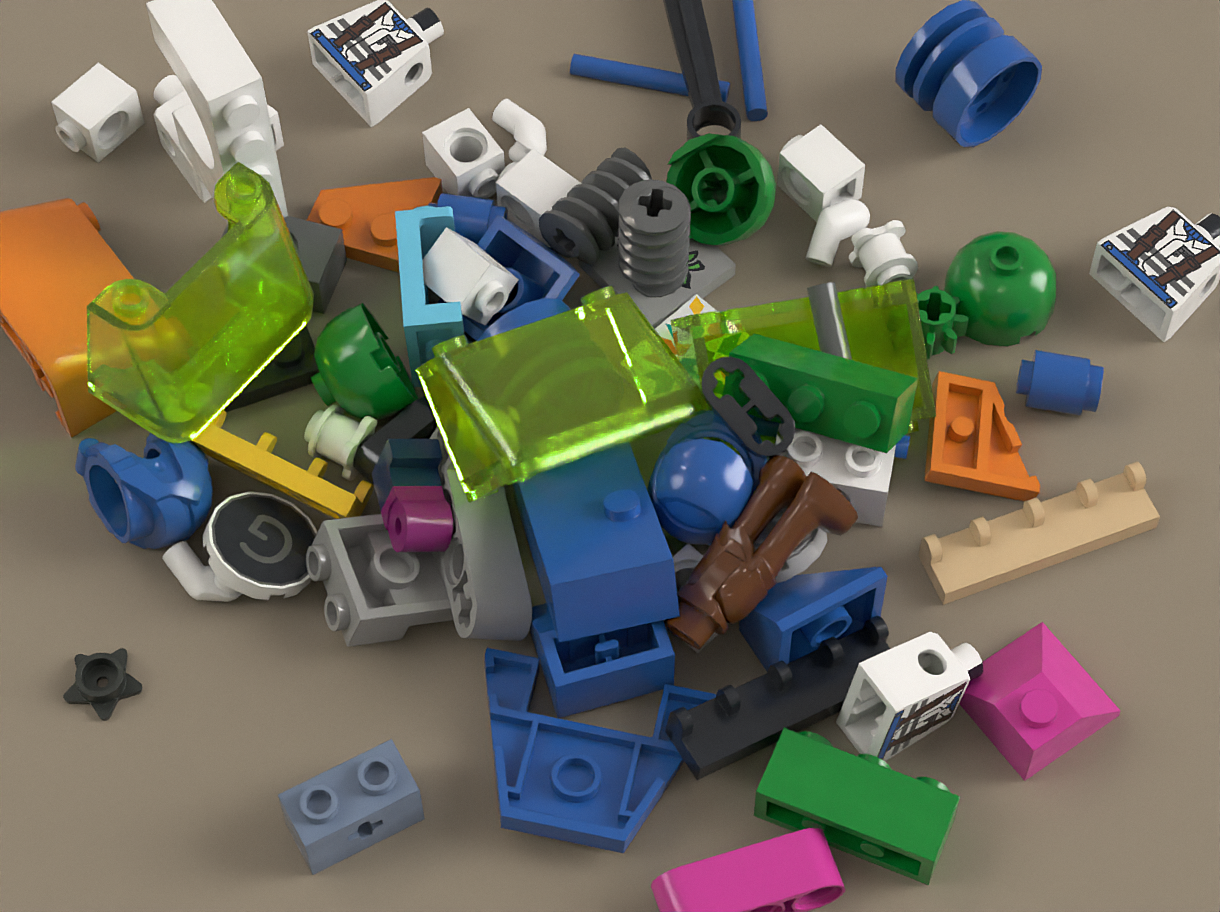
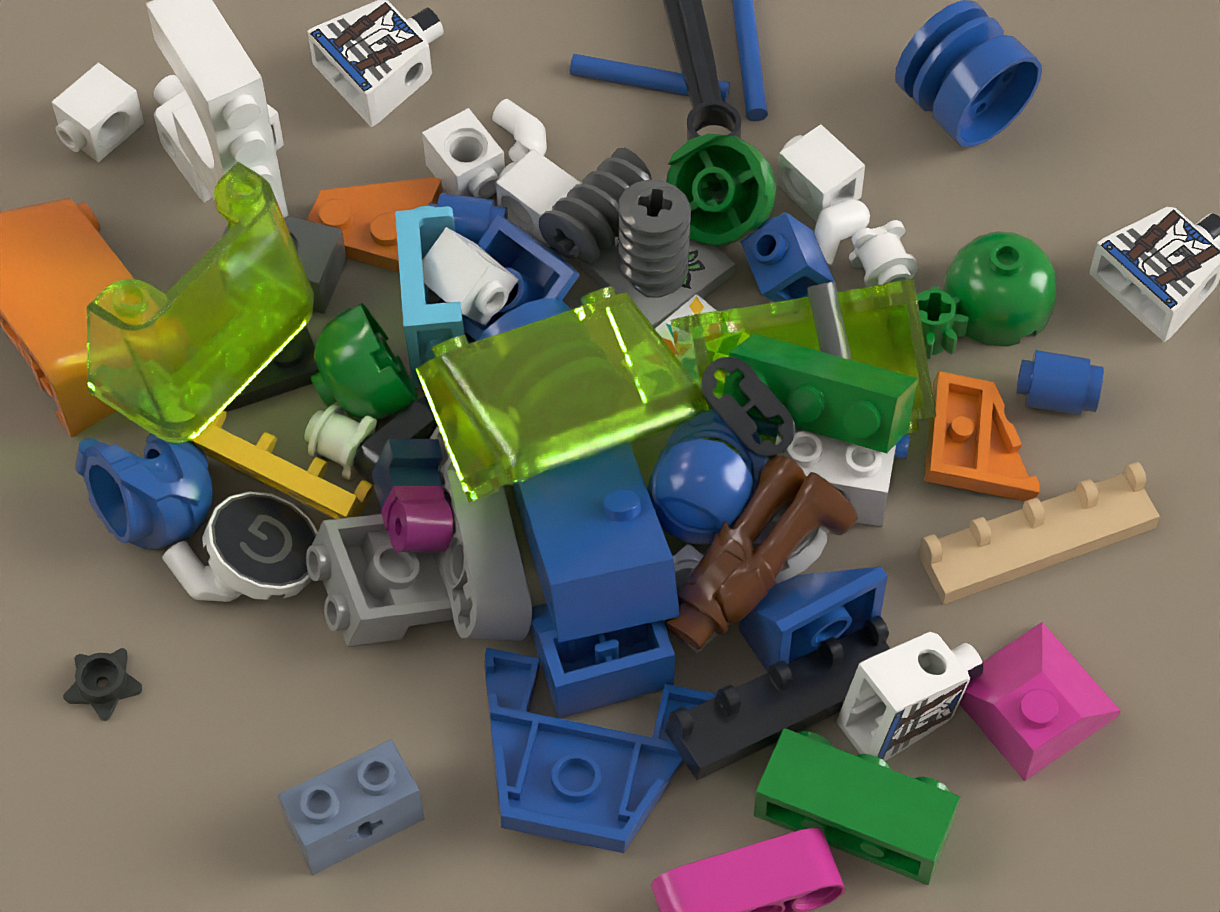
none -> blue brick [740,212,835,312]

